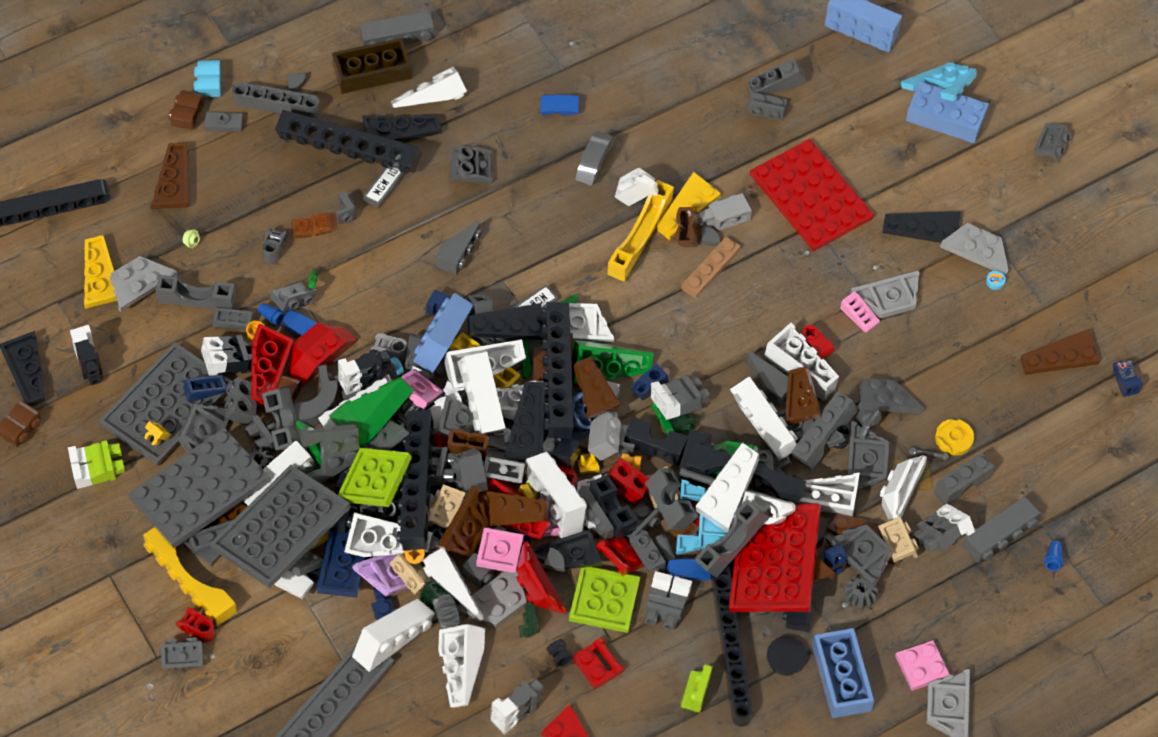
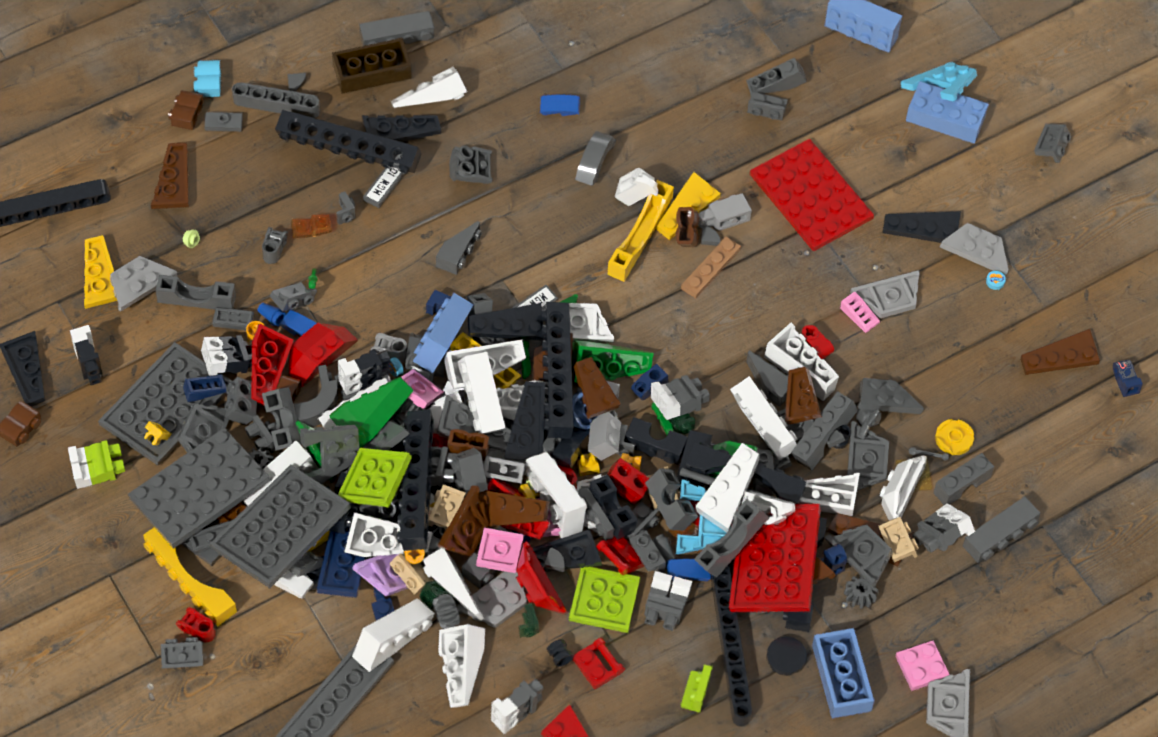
blue cone [1044,541,1064,571] -> none

